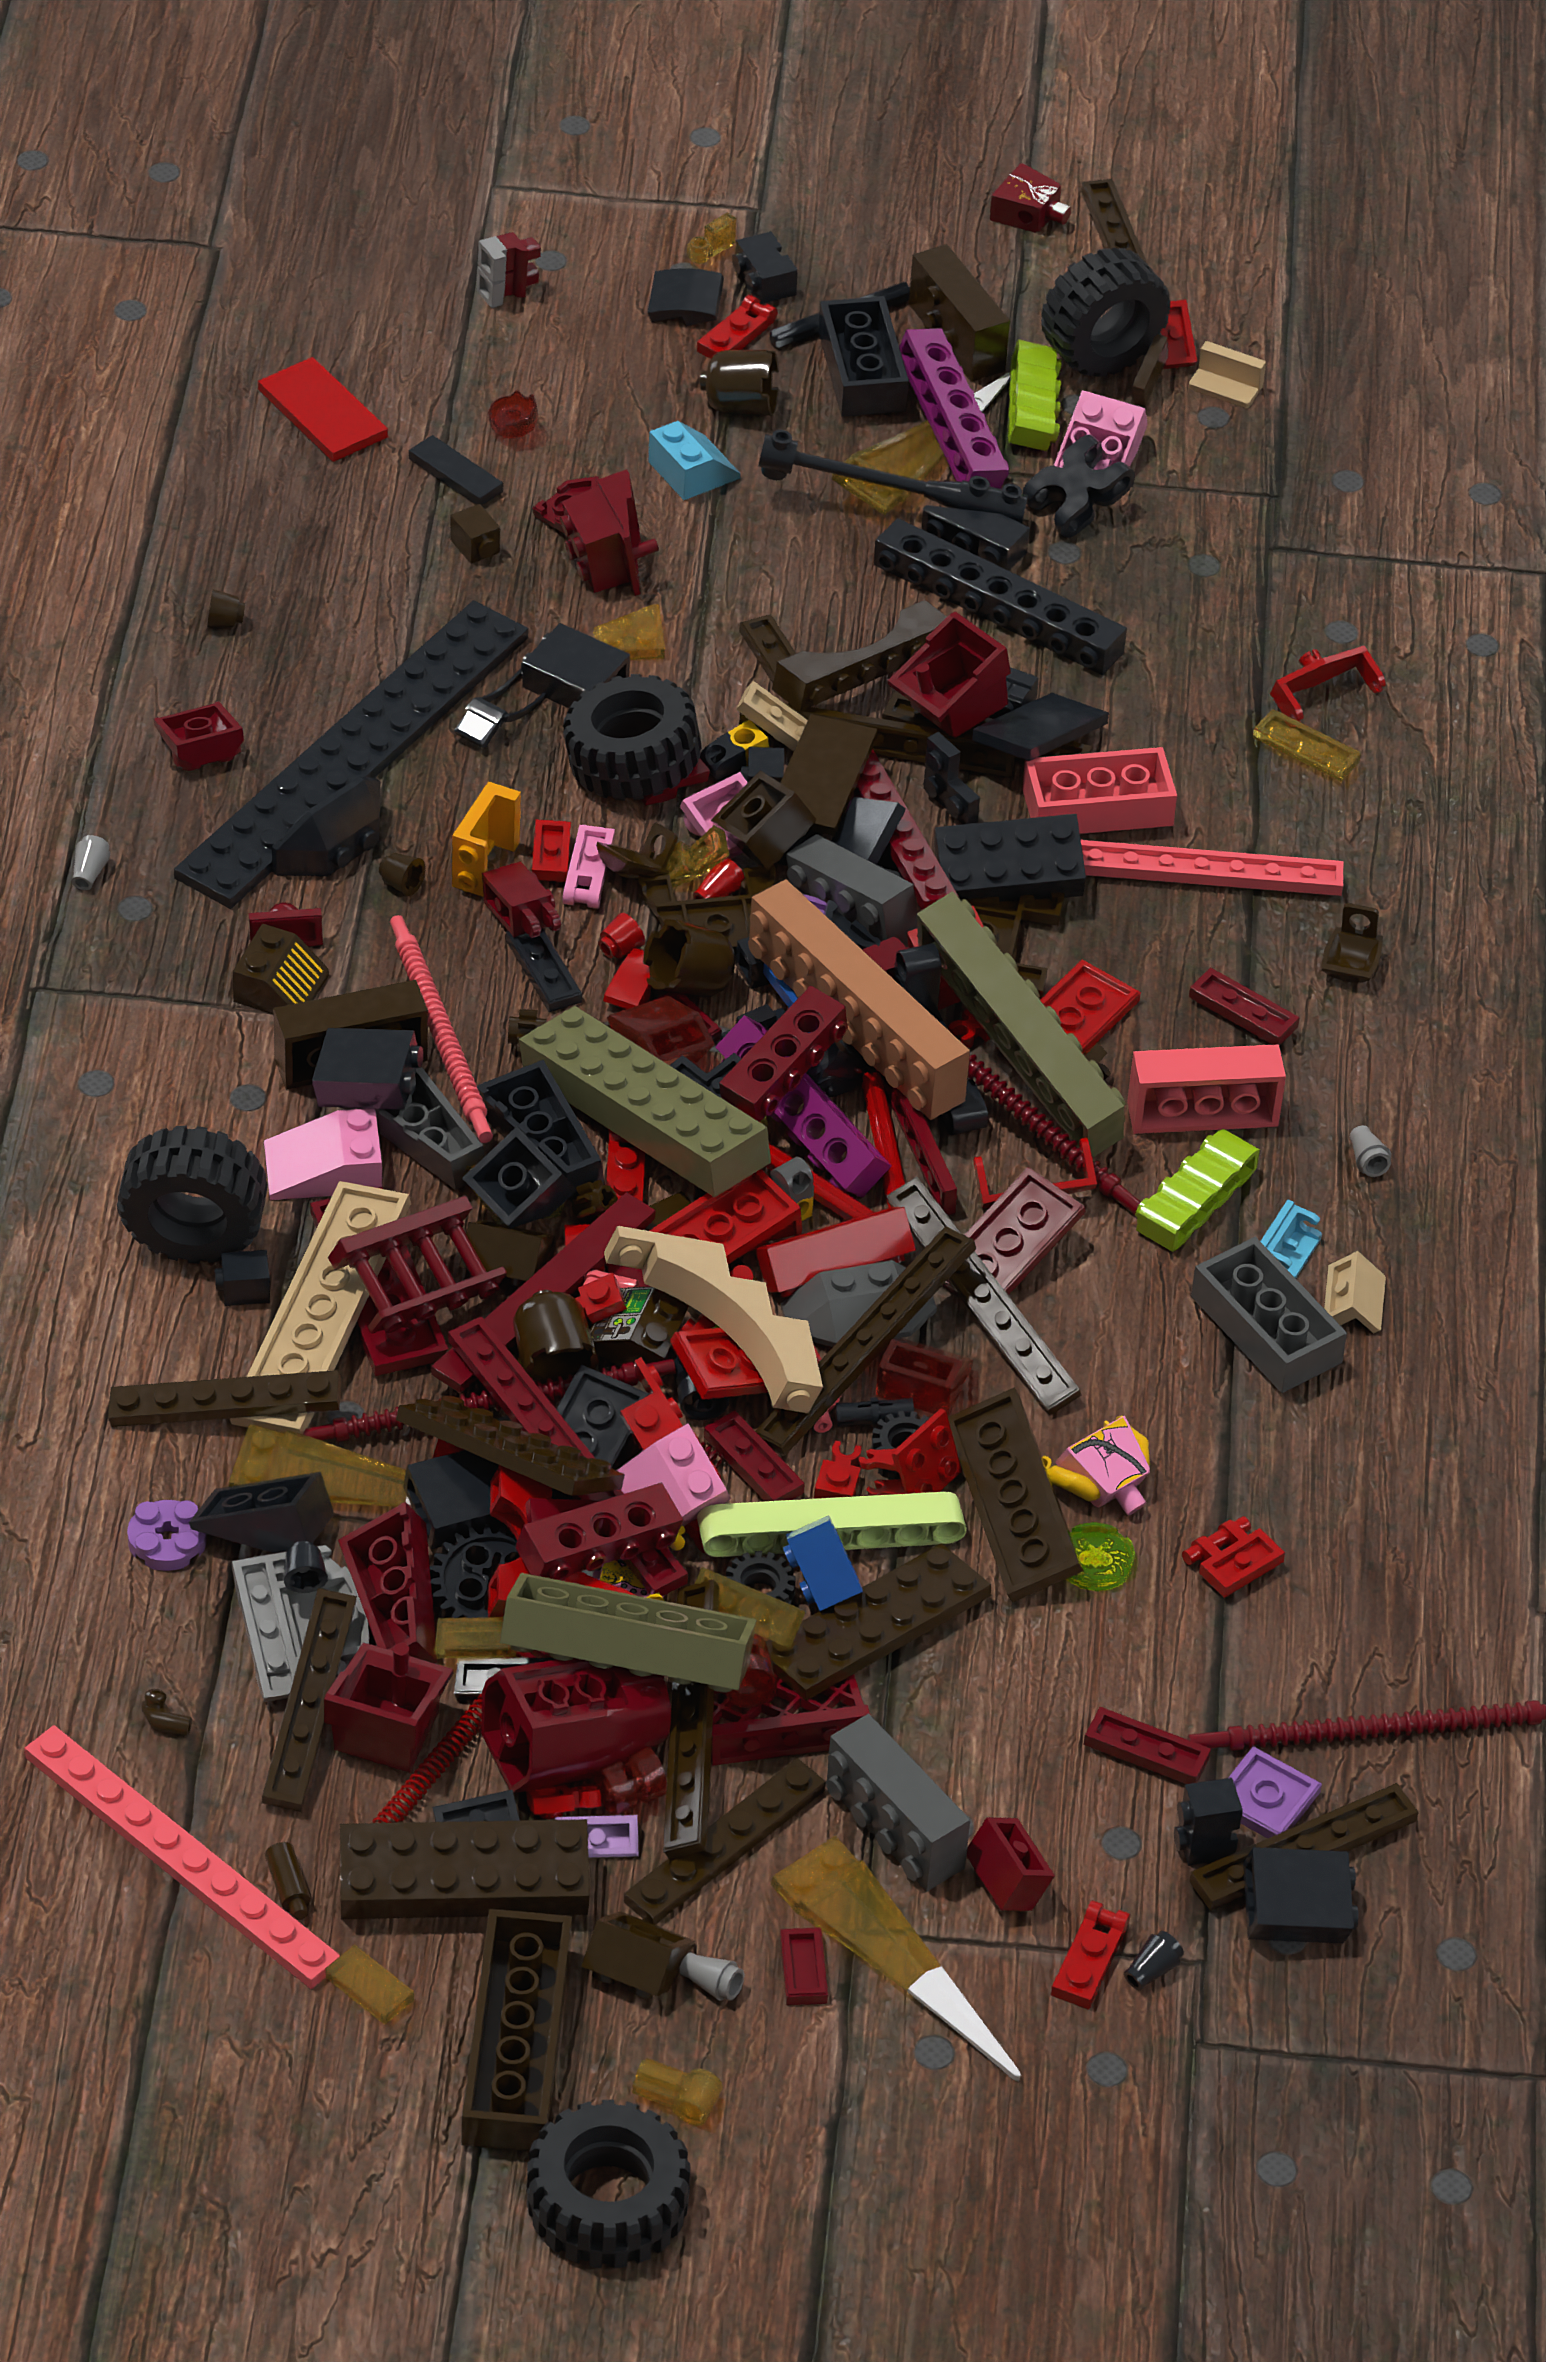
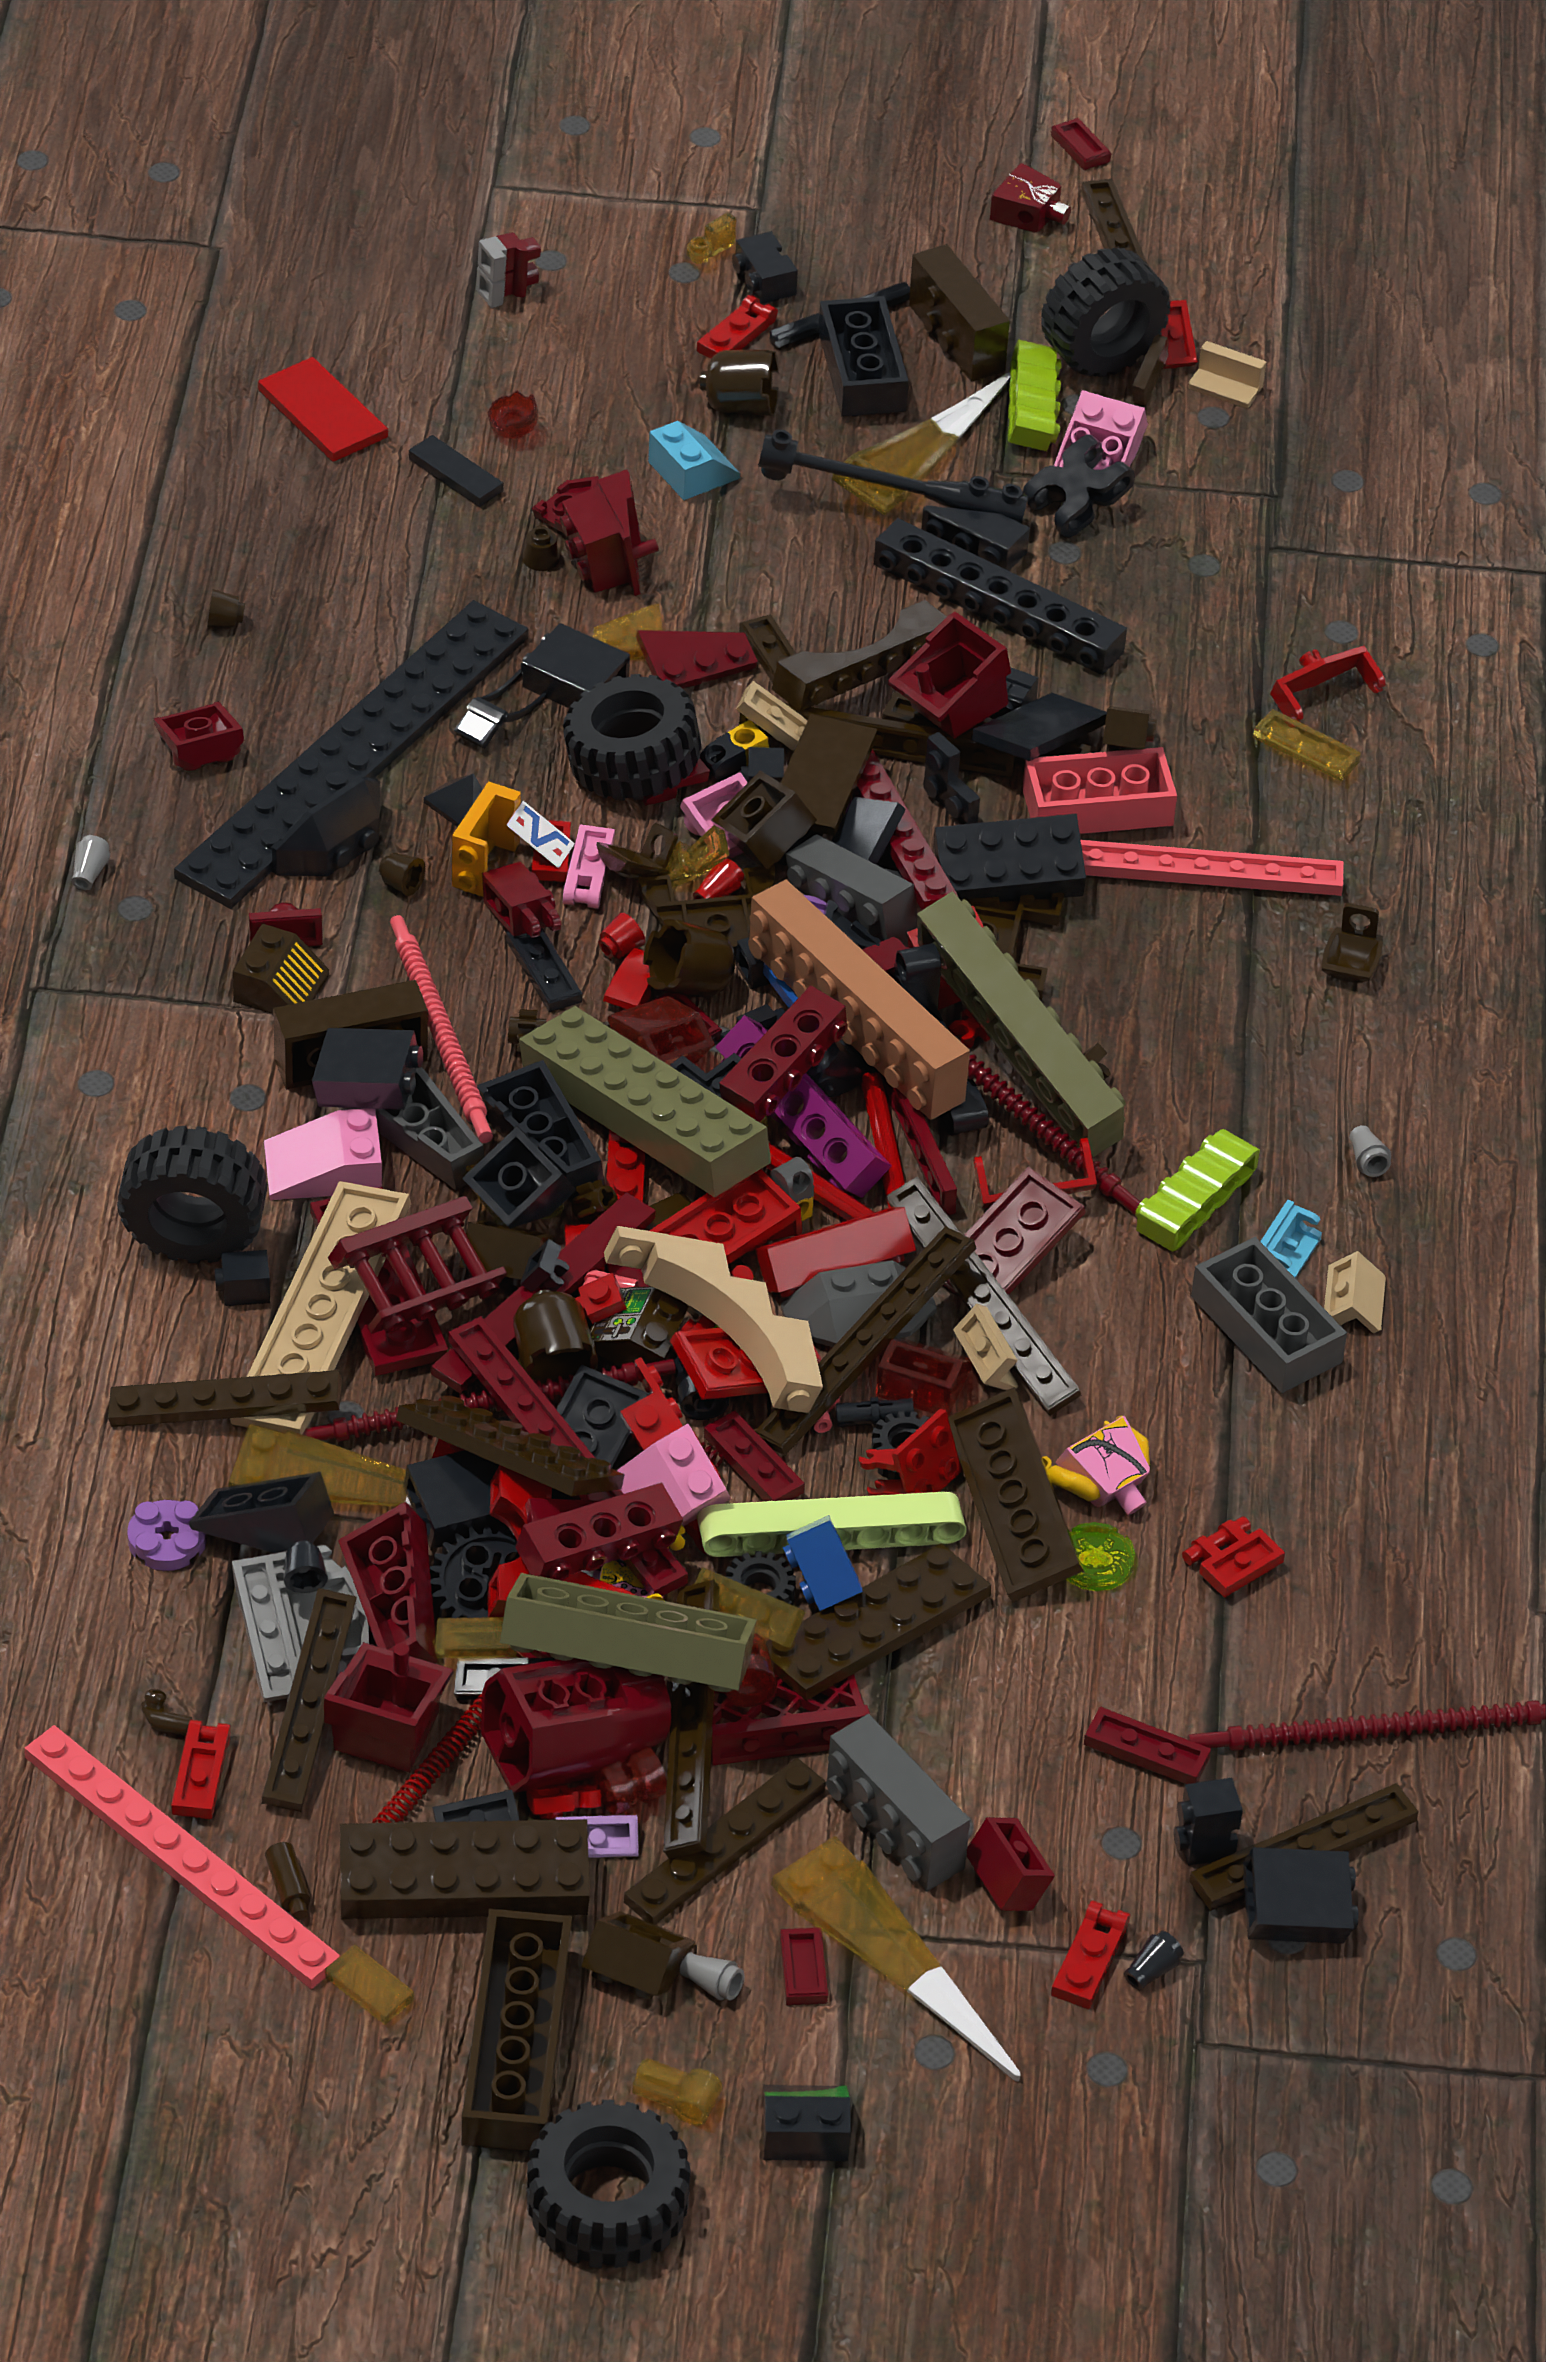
dark brown brick [450,504,500,564] -> none
black slope [647,268,724,326] -> none
red plate [814,1441,861,1499] -> none
magenta brick [899,329,1009,489] -> none
red tile [997,960,1141,1053] -> none
coral brick [1127,1044,1286,1134] -> none
dark red plate [1189,967,1300,1046] -> none
medium lavender tile [1228,1746,1322,1838] -> none
none -> red plate [171,1720,231,1819]
none -> black slope [423,773,483,828]
none -> white sticker [506,801,575,868]
none -> black tile [520,1239,569,1292]
none -> dark brown hat [522,526,560,571]
none -> dark red wing [635,630,758,689]
none -> black slope [763,2085,851,2161]
none -> tan panel [953,1304,1018,1390]
none -> dark red tile [1051,118,1112,170]
none -> dark brown brick [1103,706,1157,749]

